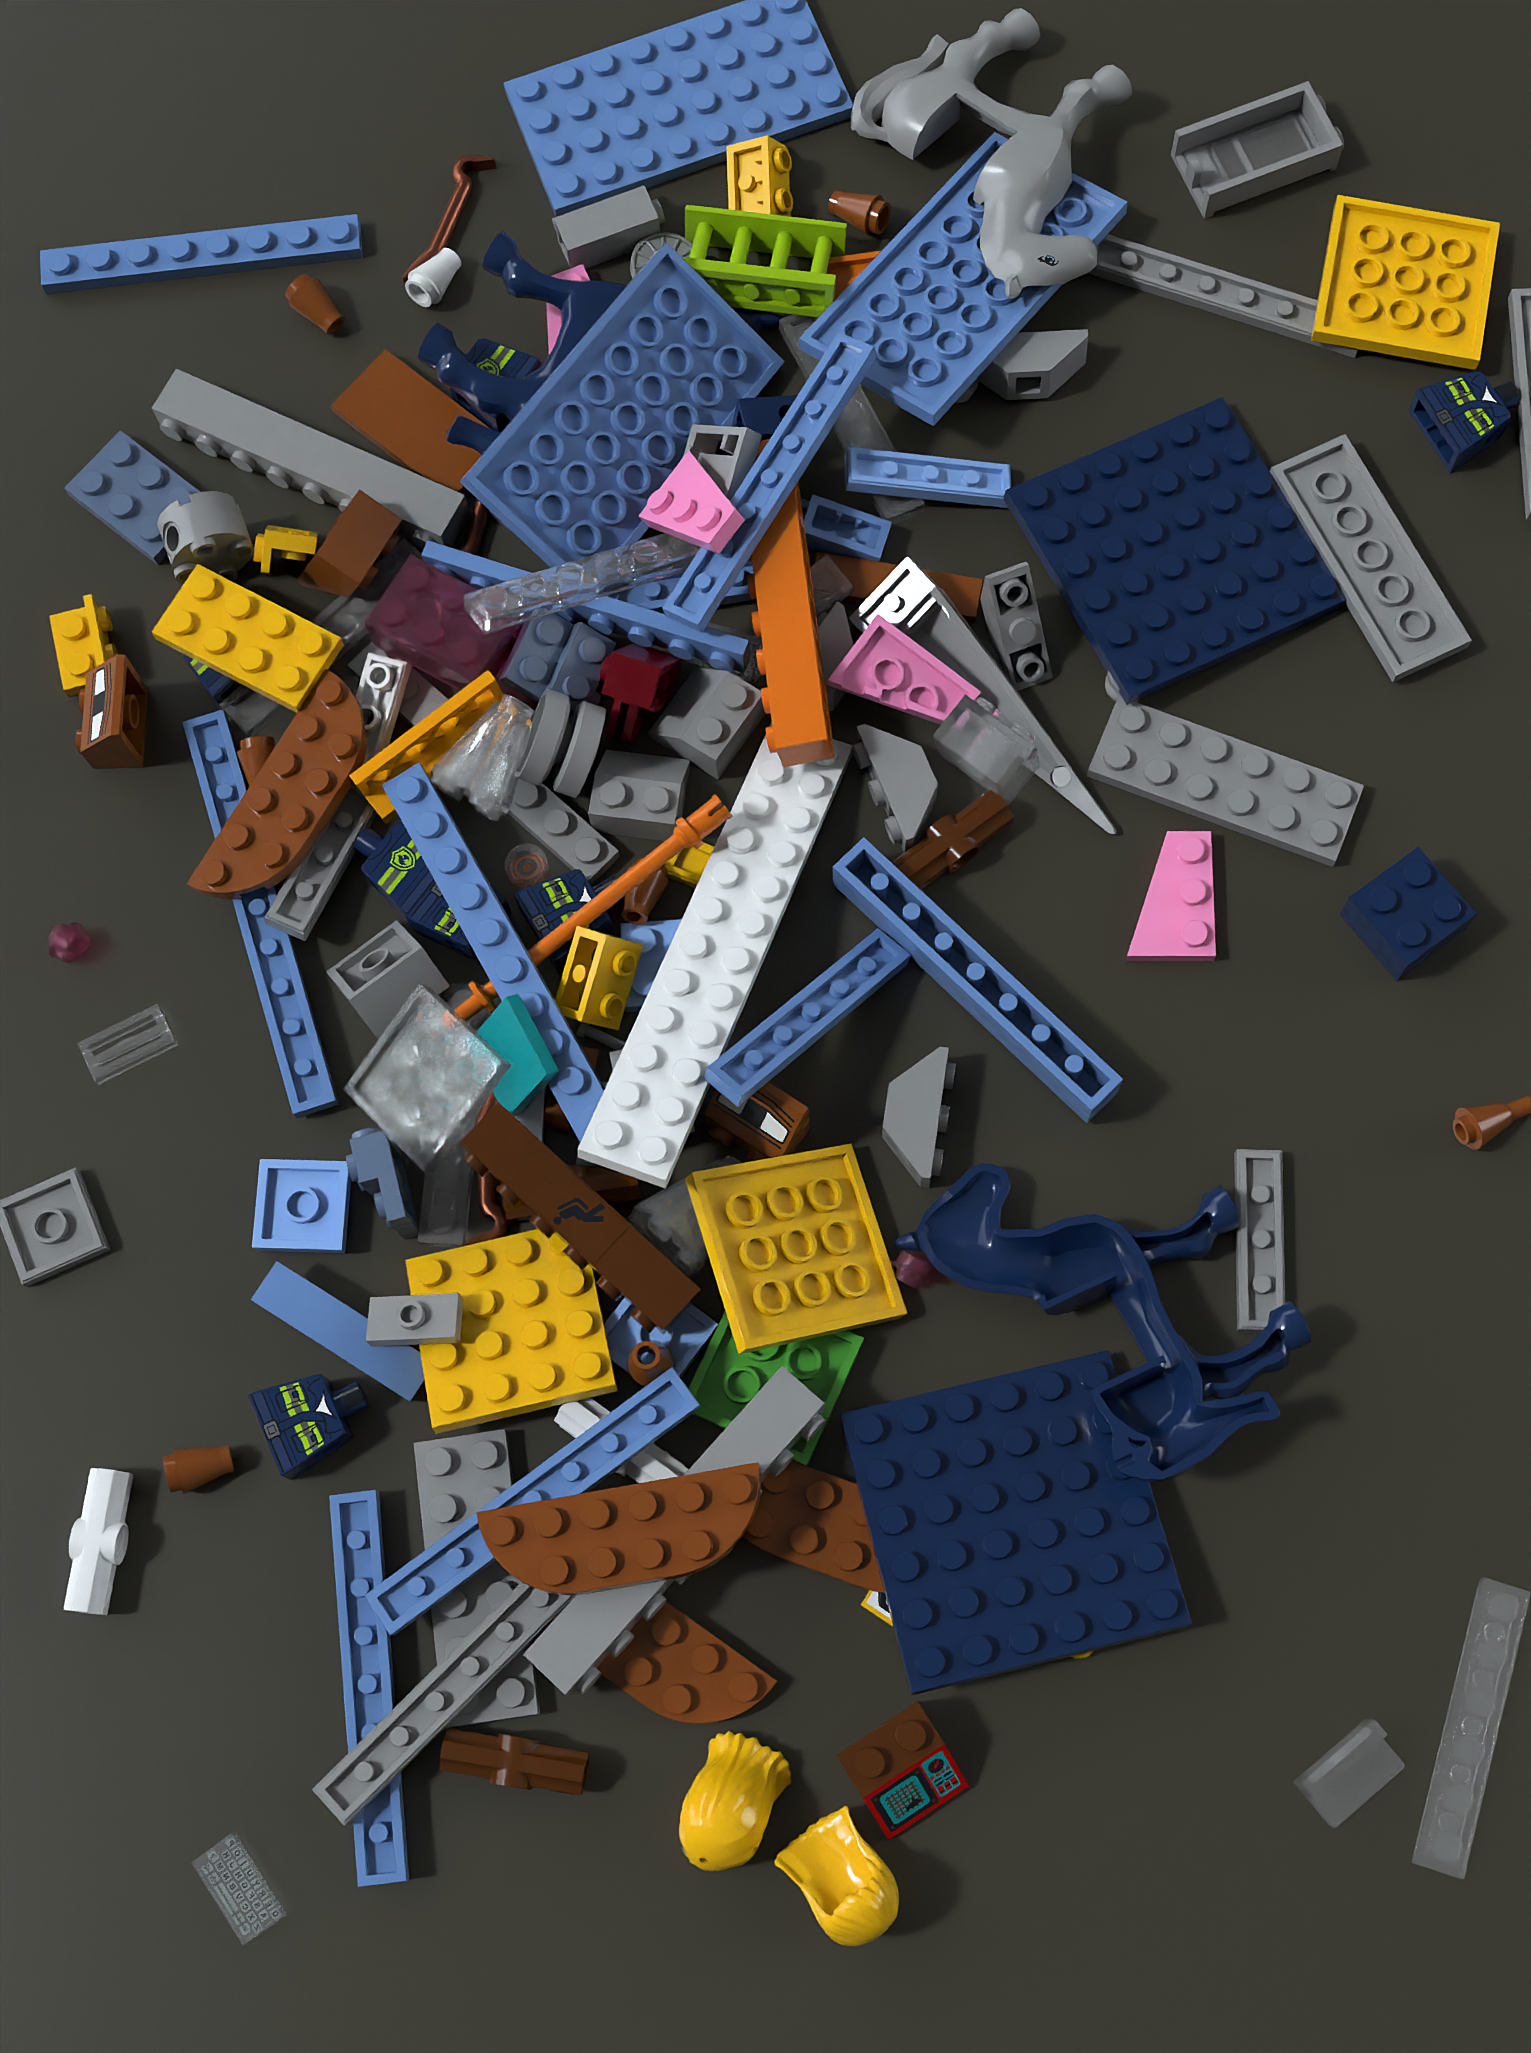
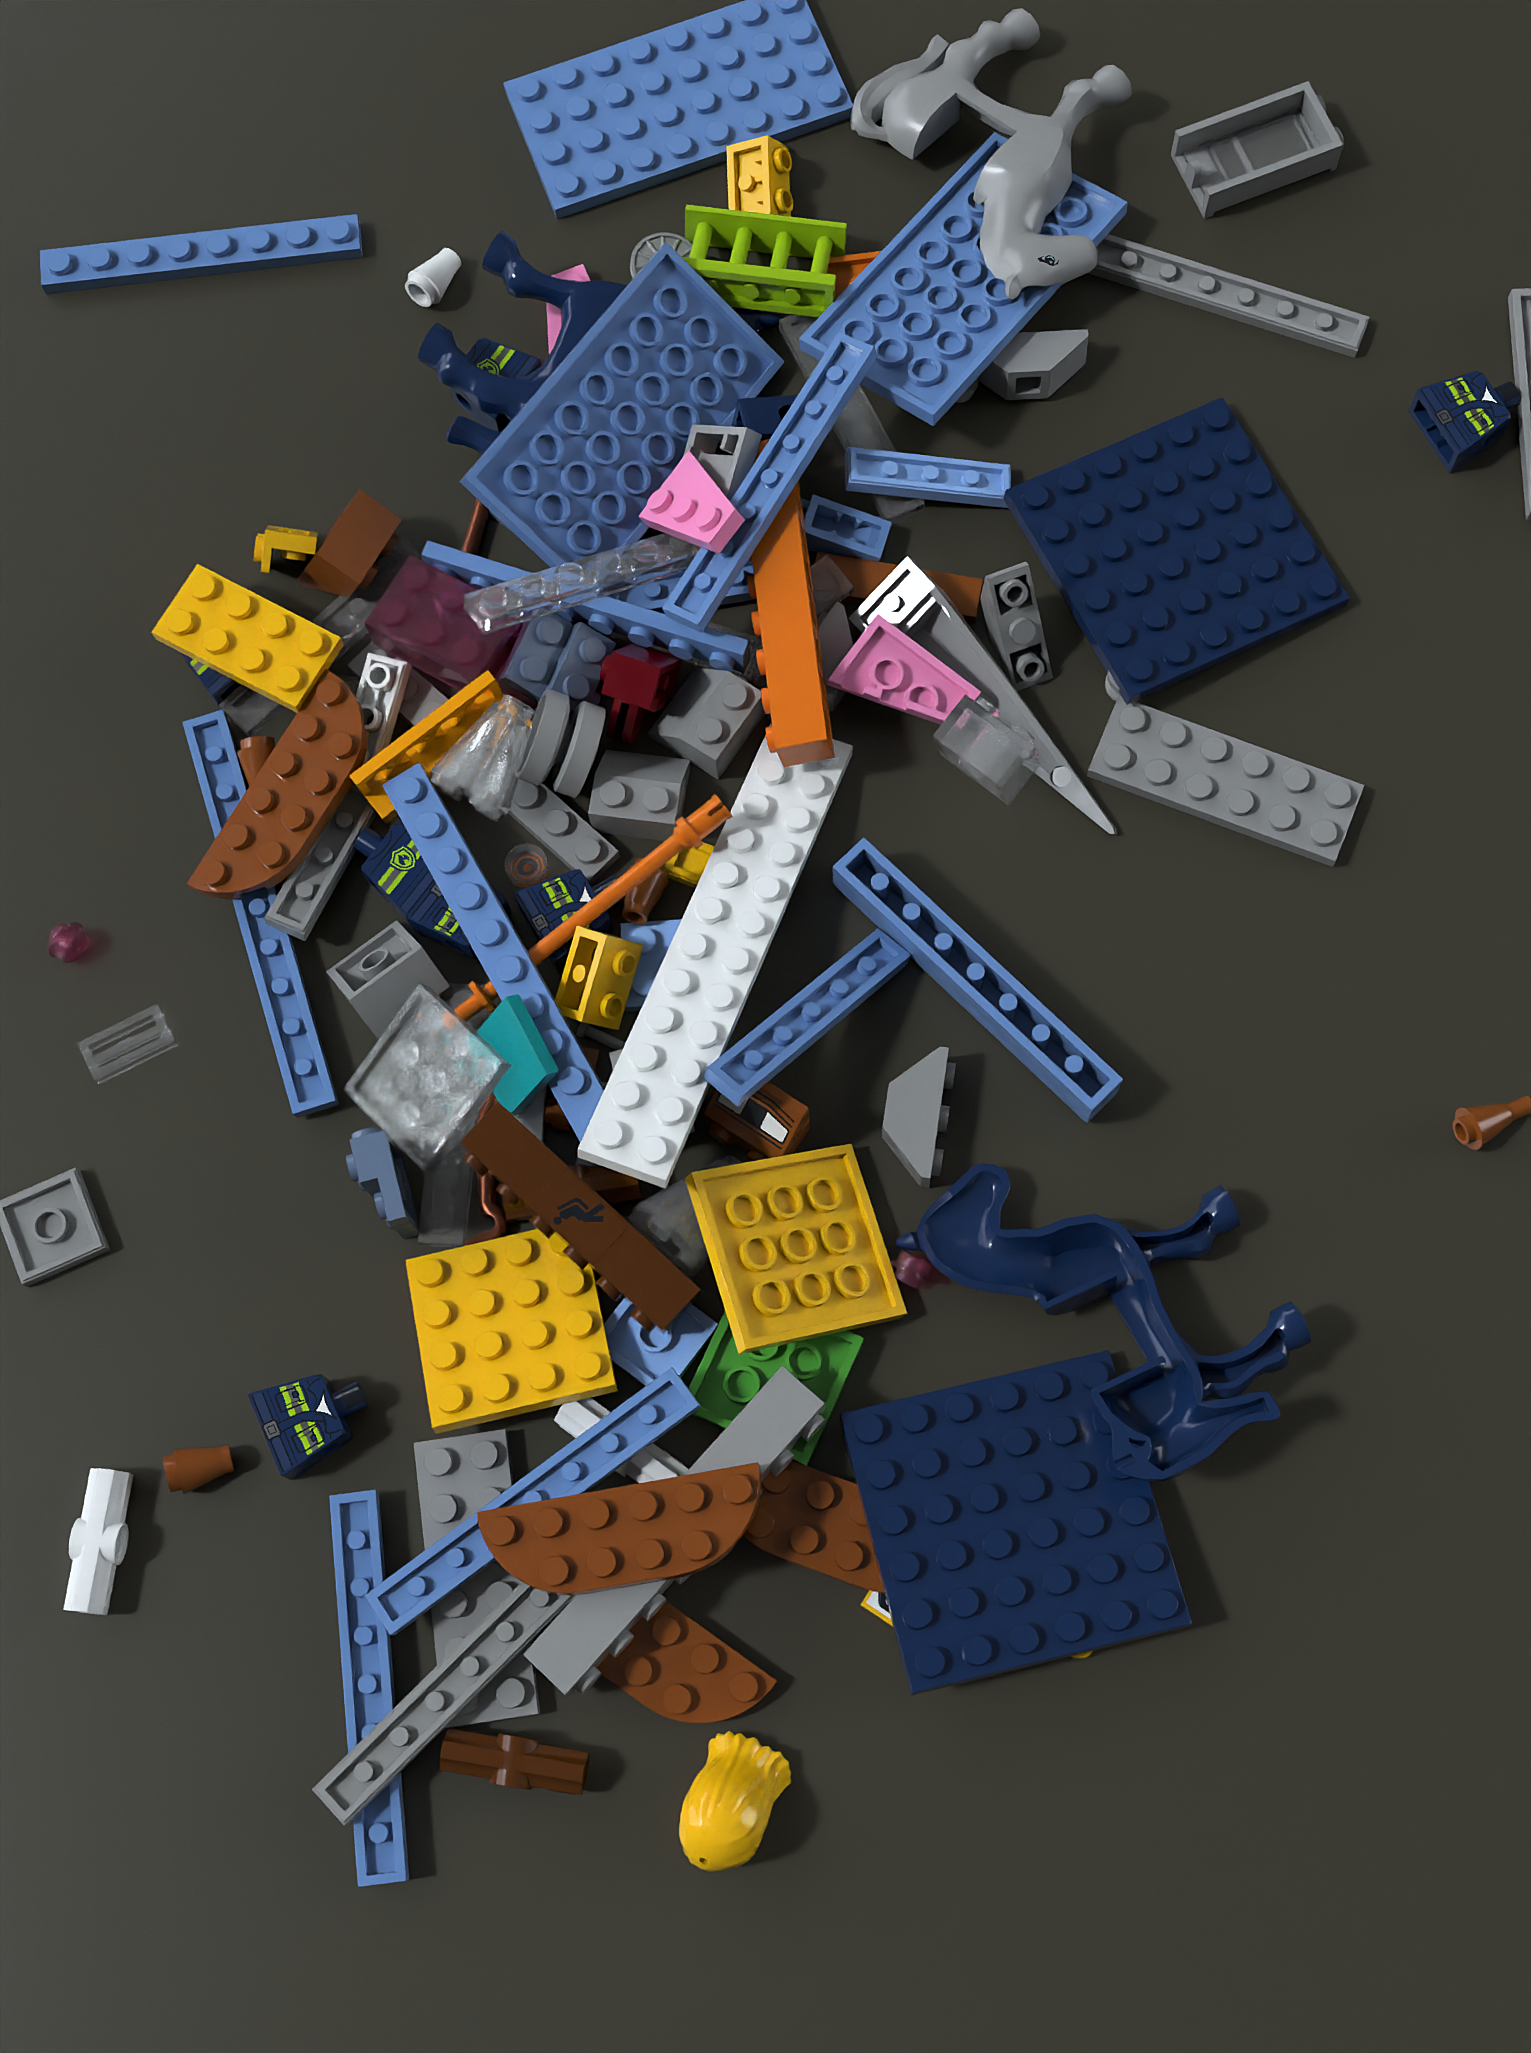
yellow bracket [49,594,118,697] -> none
sand blue plate [64,430,200,565] -> none
dark orange slope [76,655,149,769] -> none
light grey brick [152,369,471,550] -> none
light grey brick [157,491,254,584] -> none
clear tile [191,1832,287,1945] -> none
medium blue slope [250,1261,424,1401] -> none
light blue plate [252,1159,351,1253] -> none
dark orange cone [285,274,345,335] -> none
dark orange tile [330,349,491,494] -> none
light grey plate [366,1293,463,1347] -> none
copper piece [402,154,497,286] -> none
light grey brick [552,185,665,269] -> none
dark orange cone [628,1340,674,1386] -> none
yellow piece [774,1806,899,1946] -> none
dark orange cone [828,190,891,236] -> none
slope [836,1701,969,1840] -> none
light grey slope [852,724,938,853] -> none
reddish brown piece [891,790,1014,890] -> none
bright pink wing [1125,831,1216,961] -> none
light grey tile [1234,1149,1285,1332] -> none
light grey plate [1270,434,1472,682] -> none
clear panel [1293,1719,1404,1828] -> none
yellow plate [1311,195,1500,370] -> none
dark blue brick [1339,847,1477,981] -> none
clear plate [1411,1577,1531,1880] -> none

